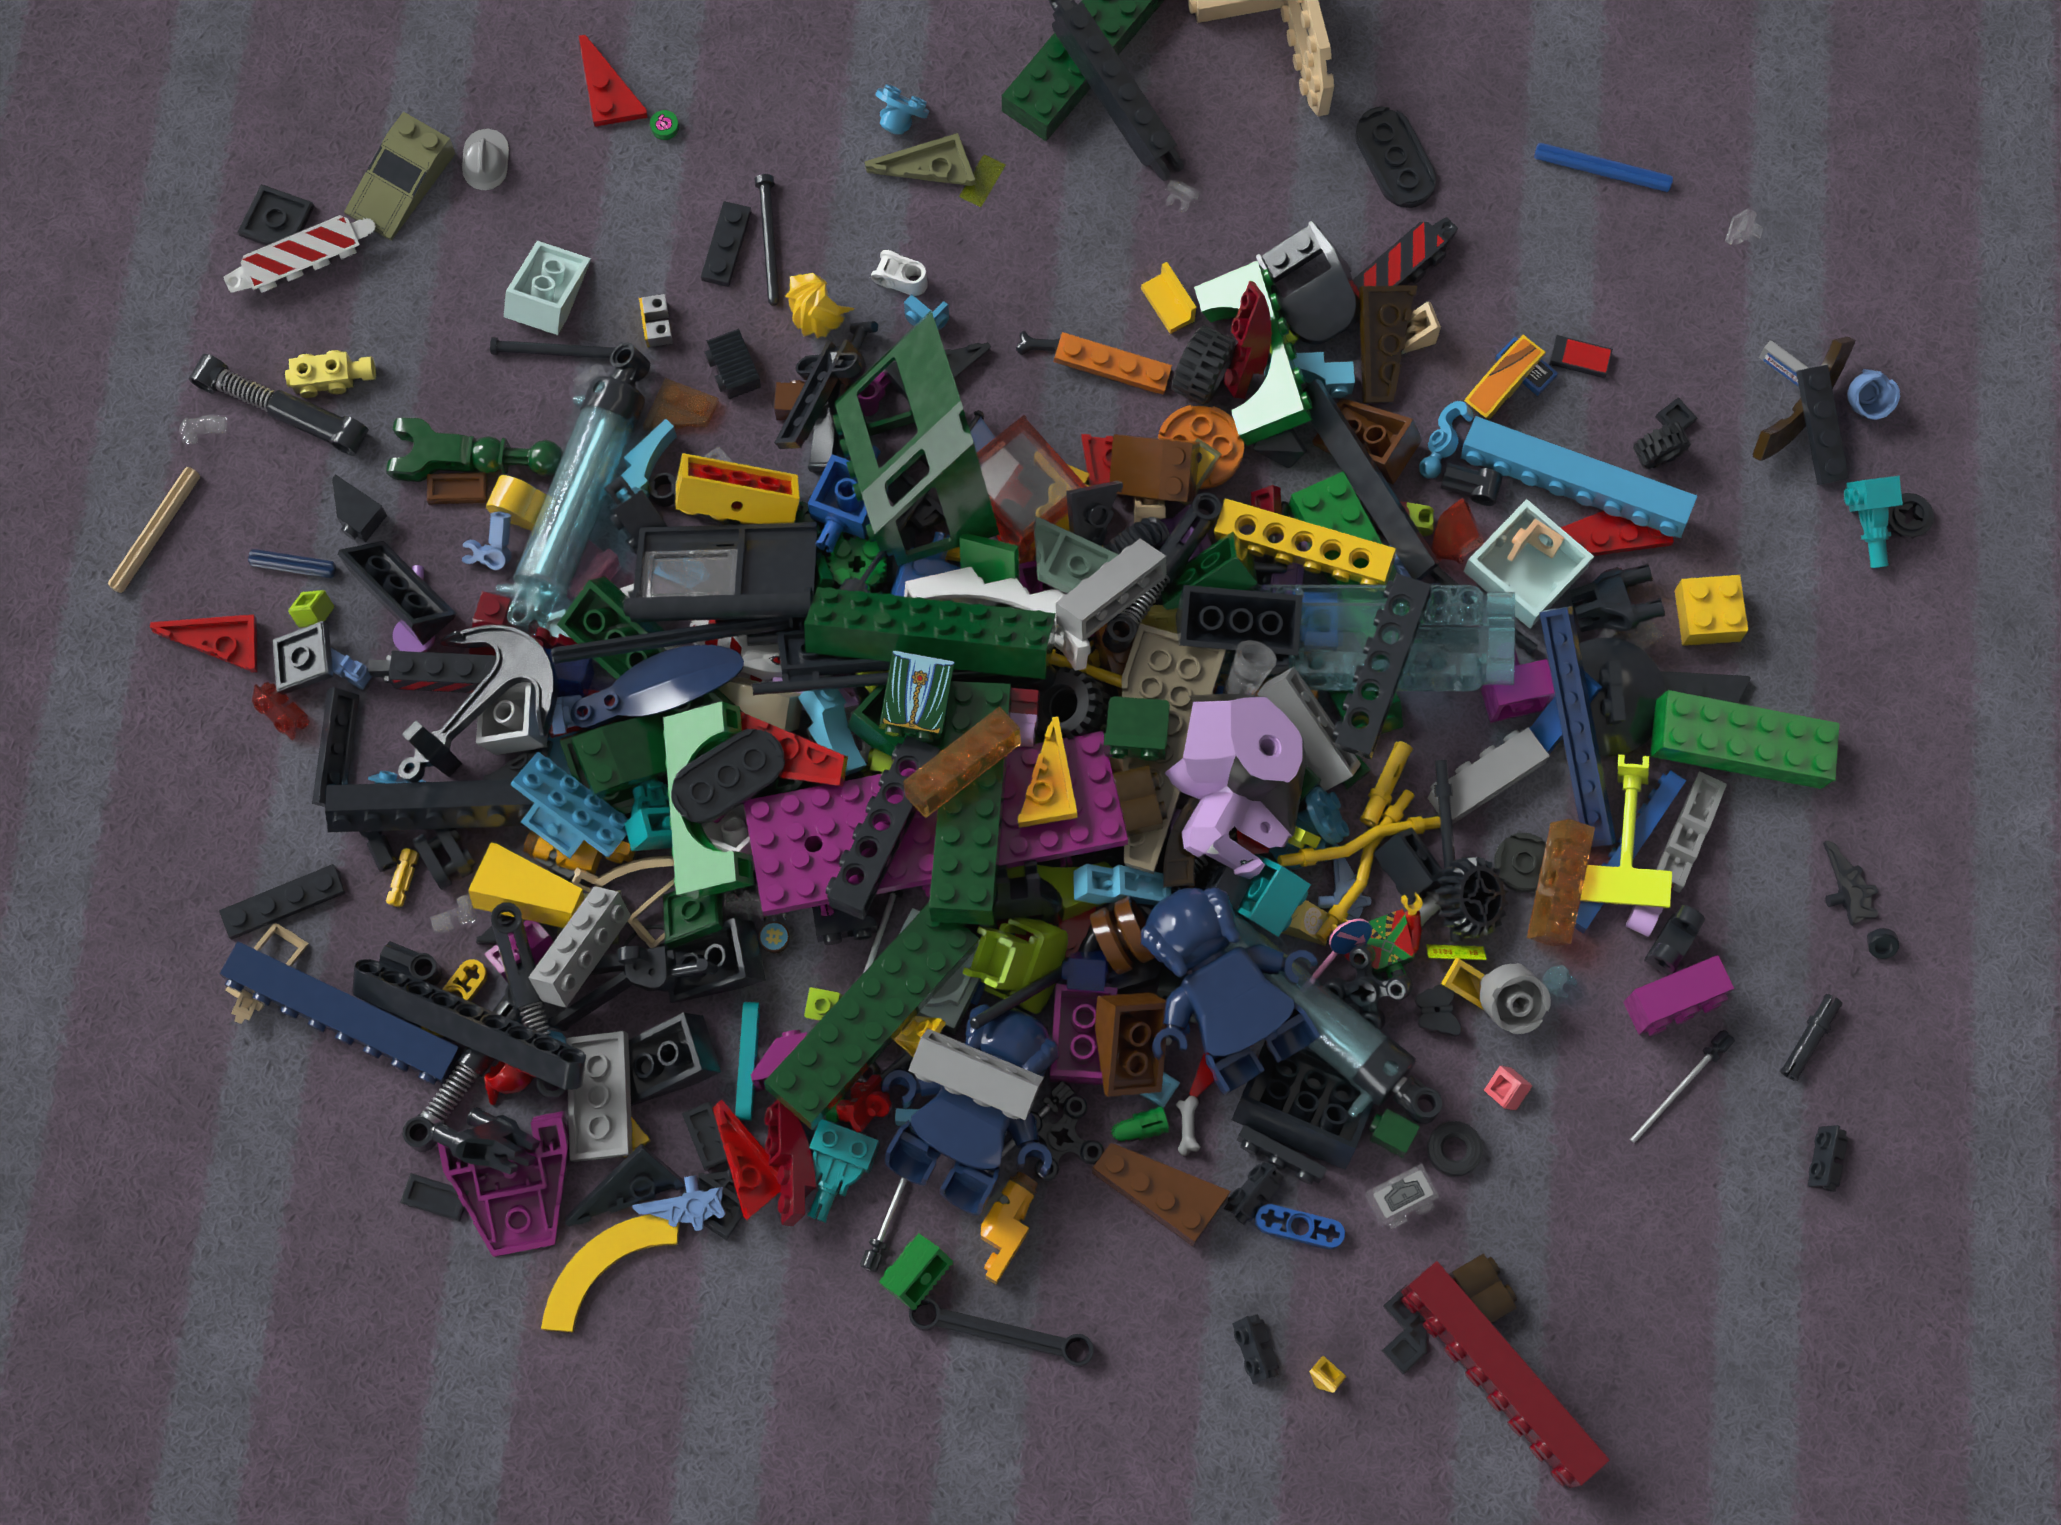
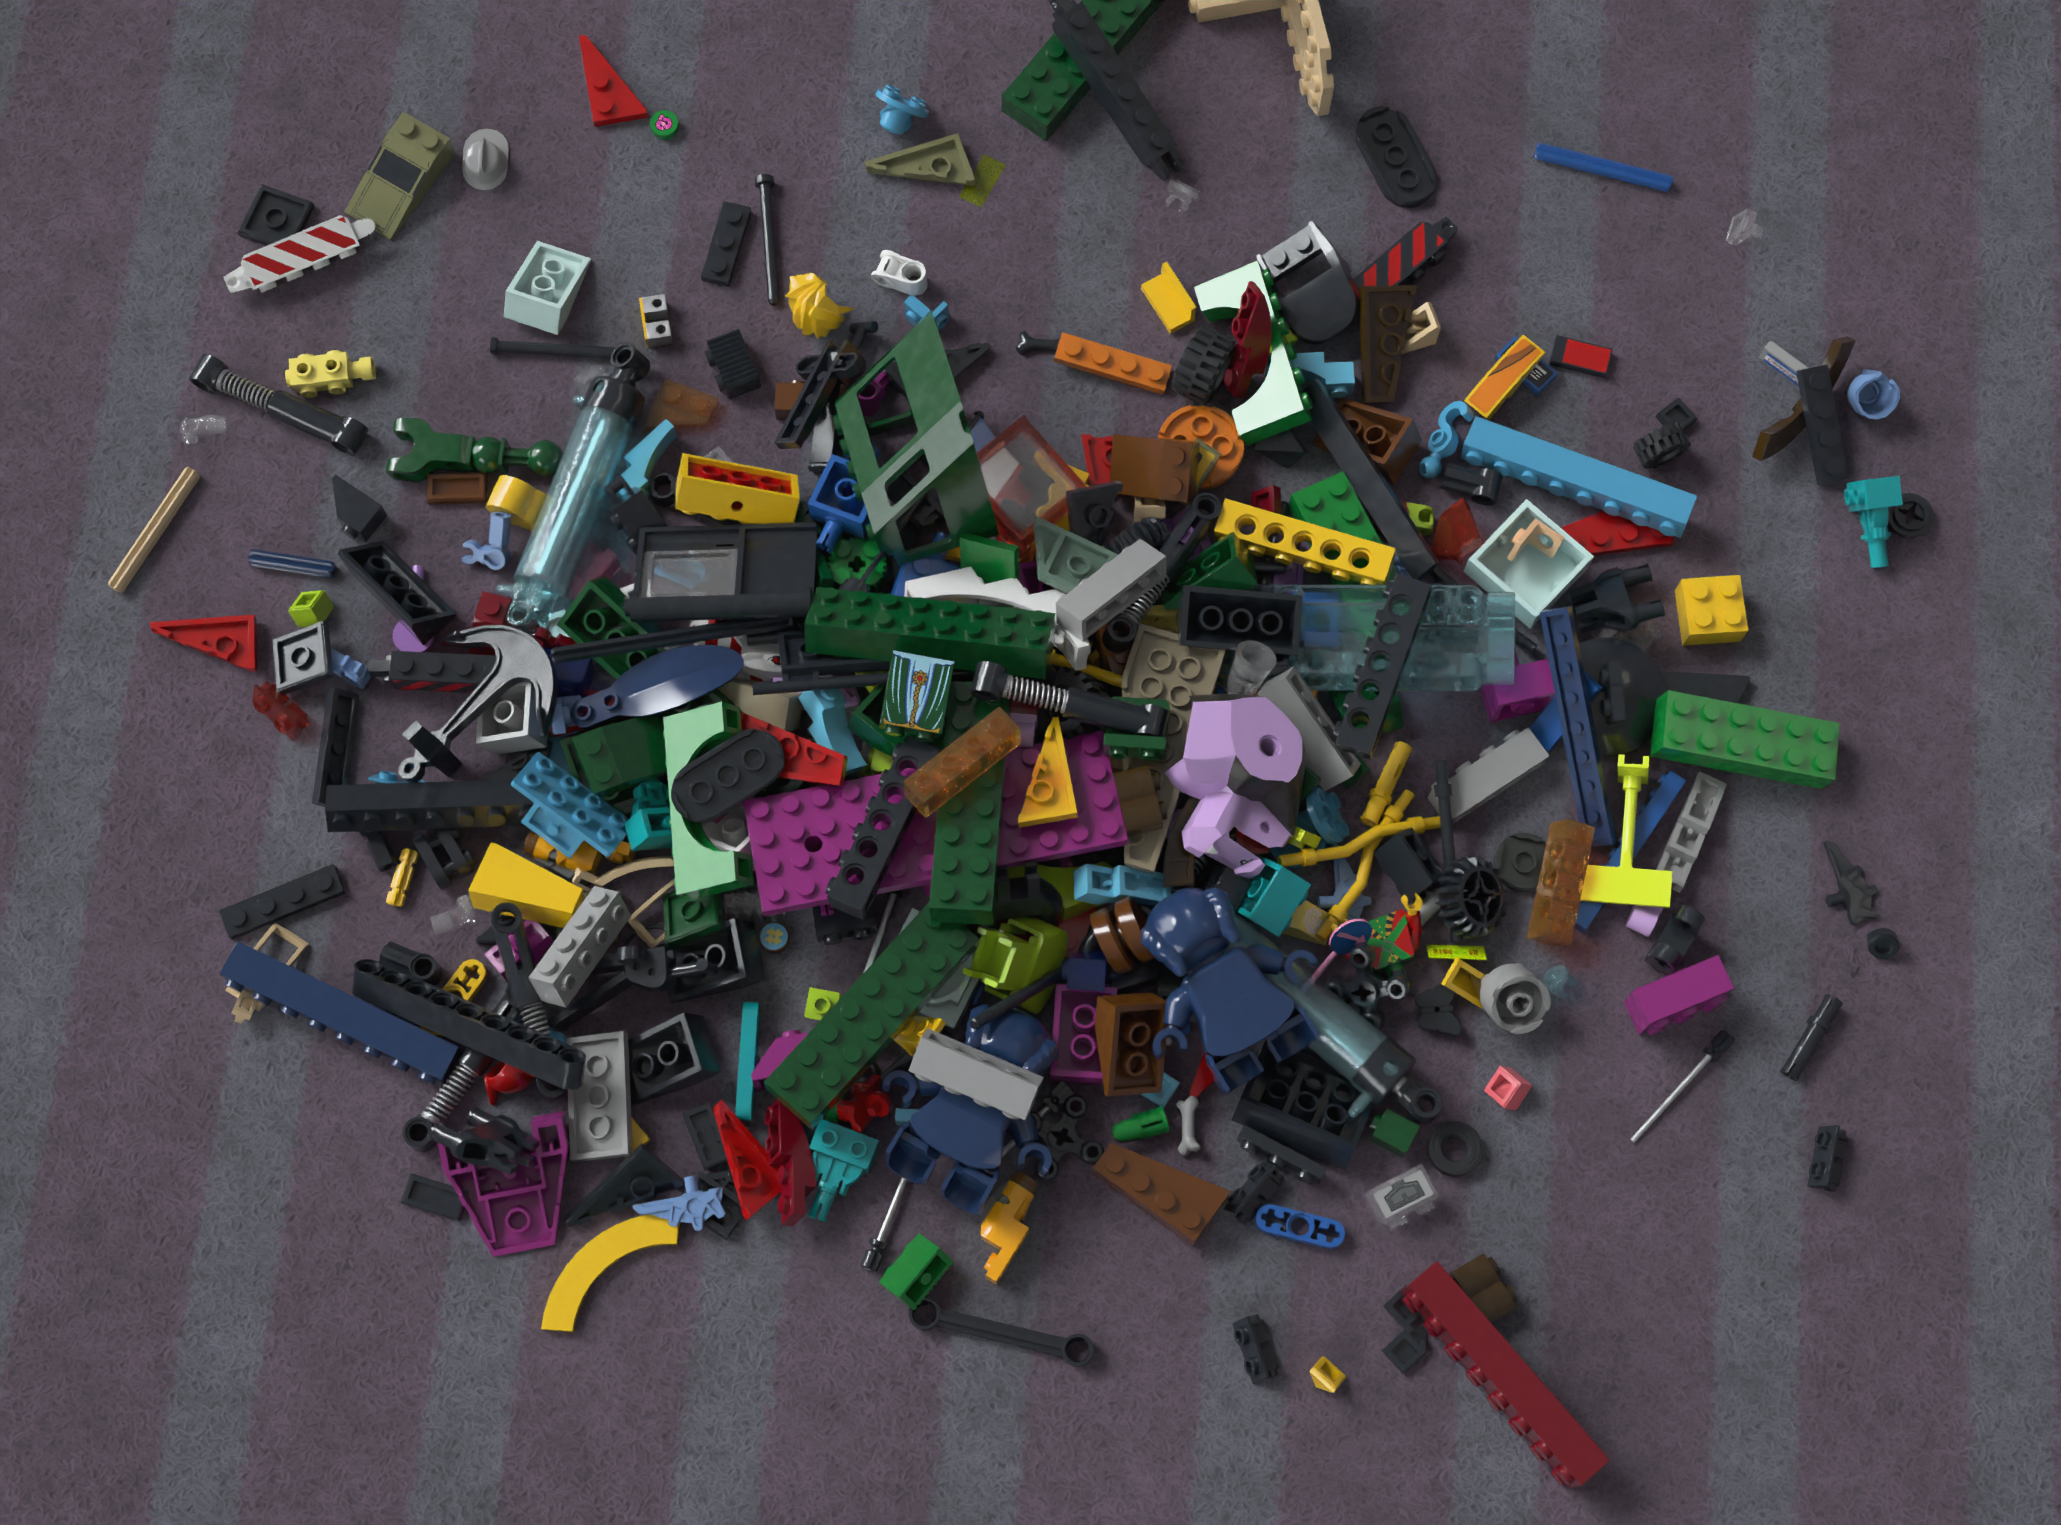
none -> black piece [970,661,1169,737]

